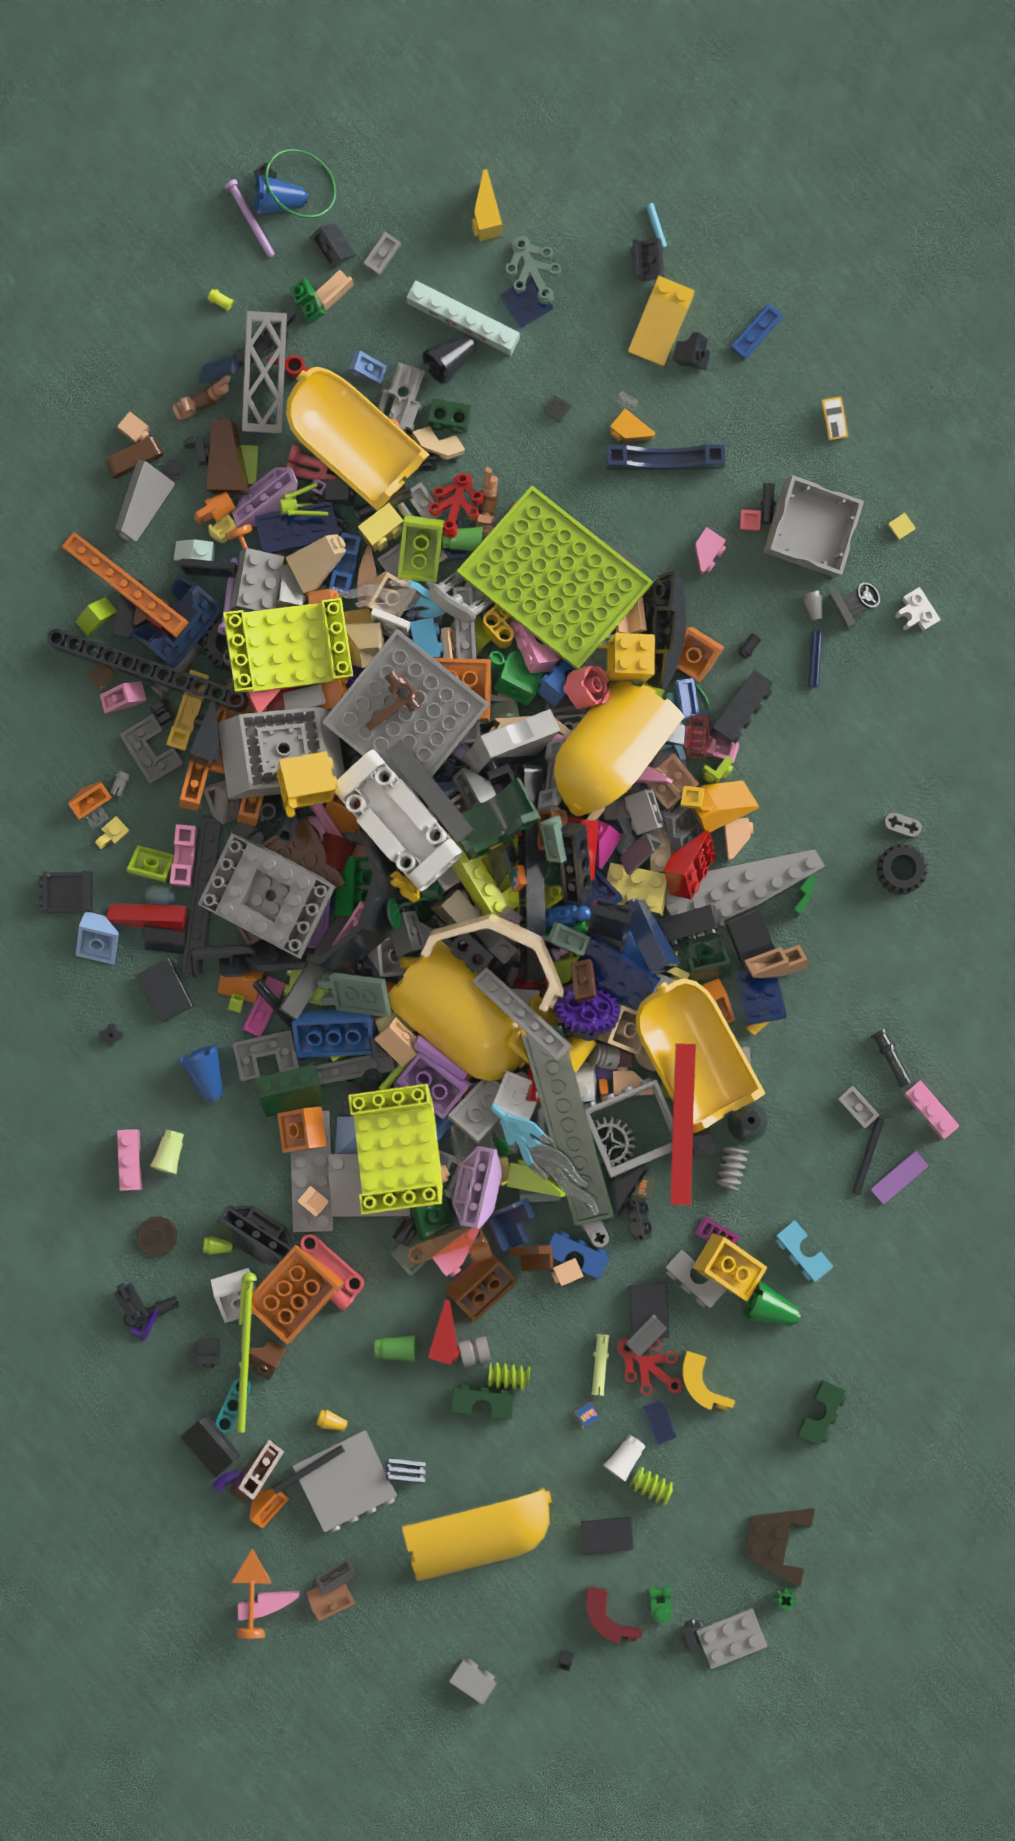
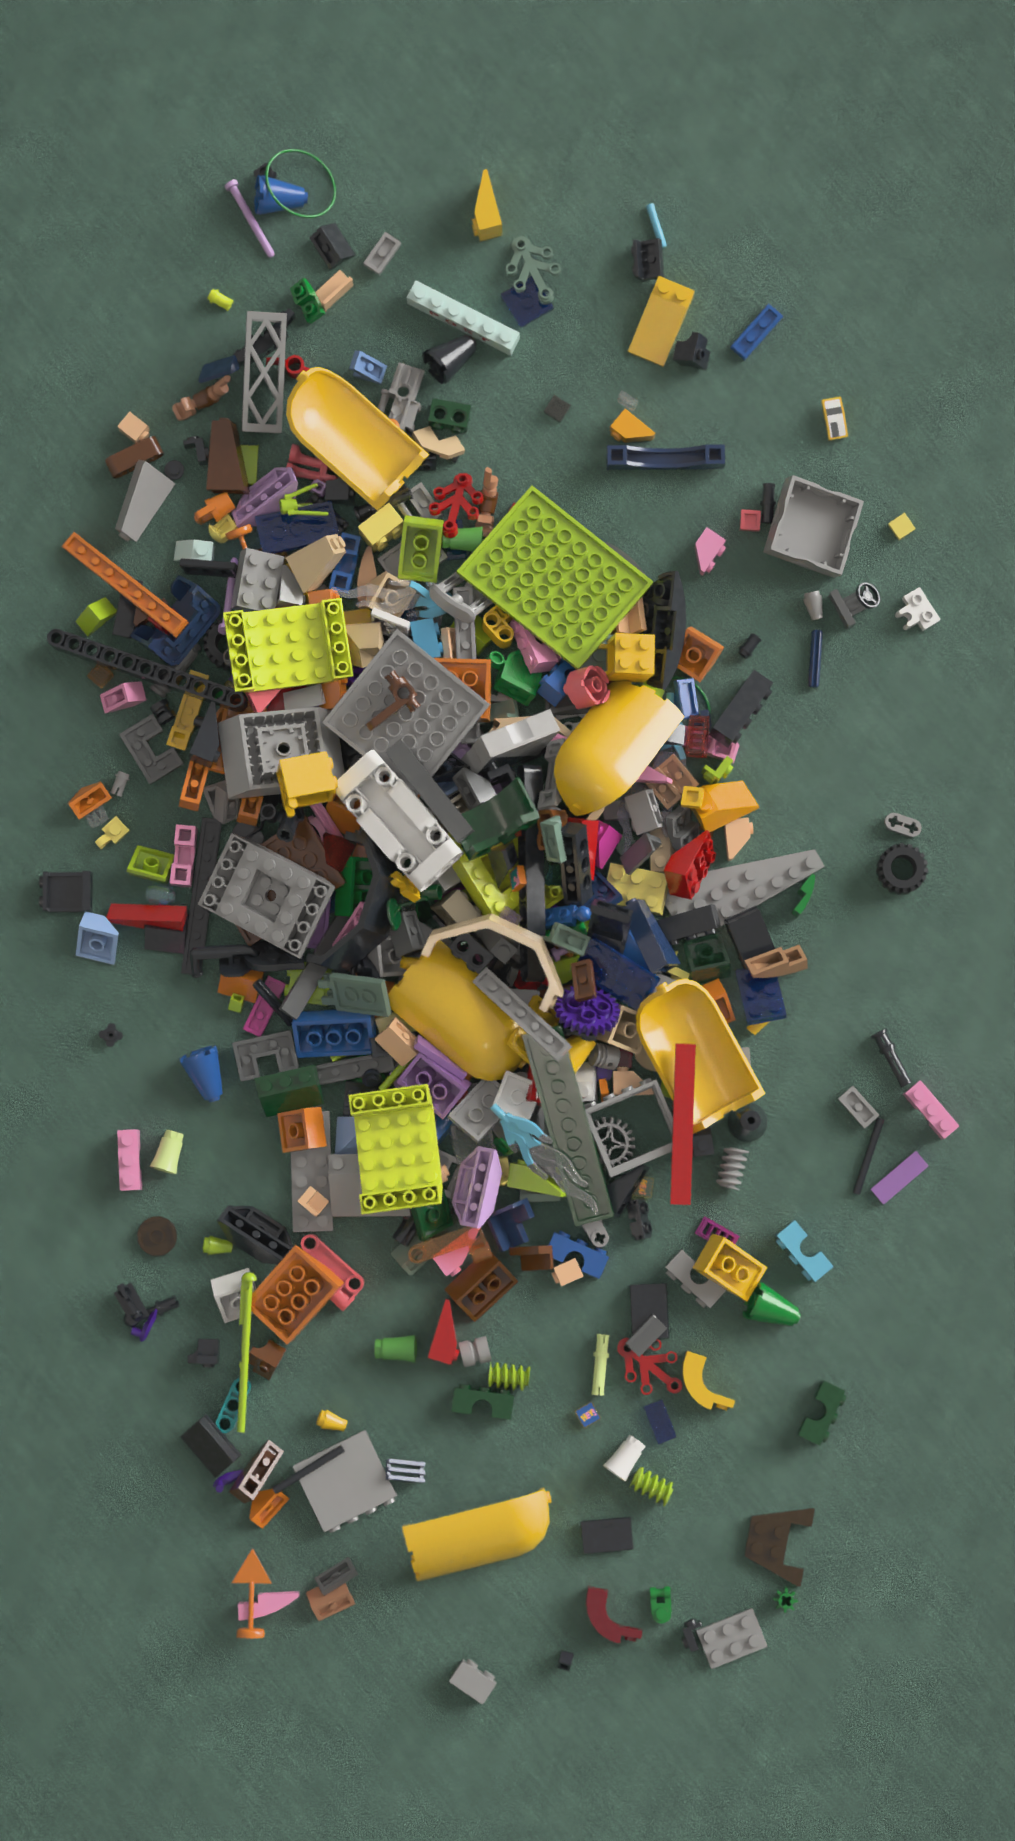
black piece [137,958,194,1023] -> none

